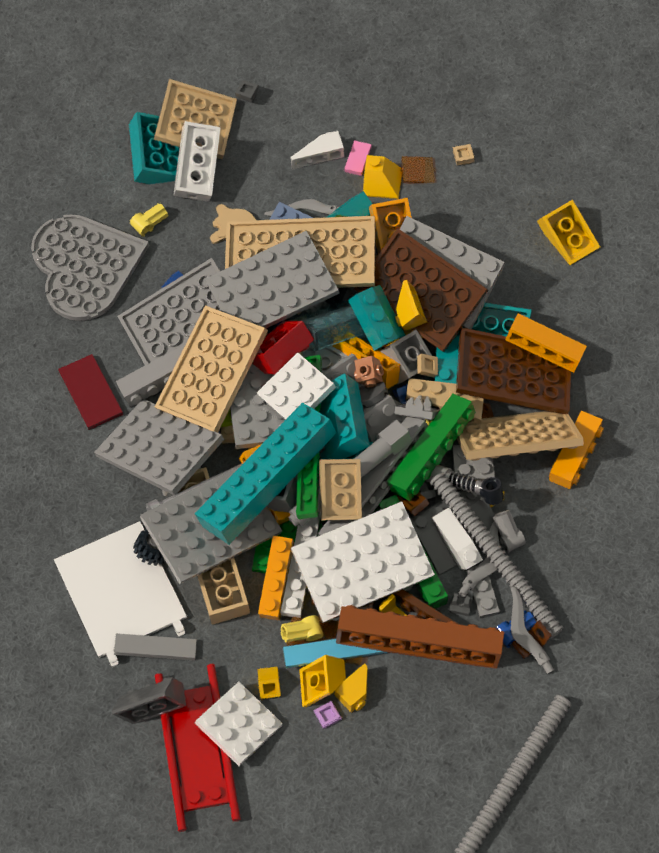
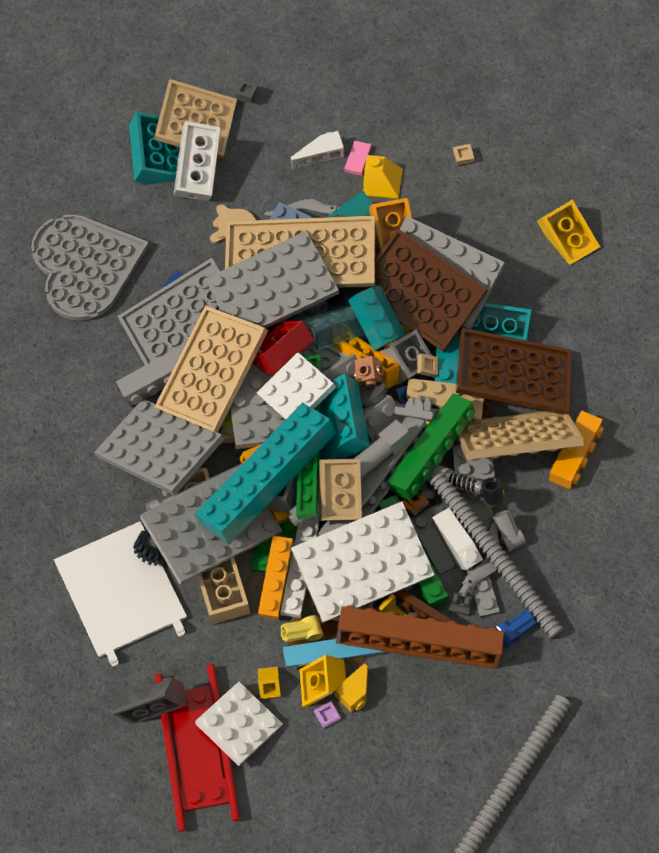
dark red tile [58,354,123,430] -> none
light grey tile [114,633,196,660] -> none
light yellow piece [130,203,168,237] -> none
yellow slope [395,280,427,331] -> none
clear orange piece [400,156,435,183] -> none
light orange brick [505,313,587,373] -> none
light grey piece [511,586,554,674] -> none
reddish brown bracket [512,620,552,659] -> none

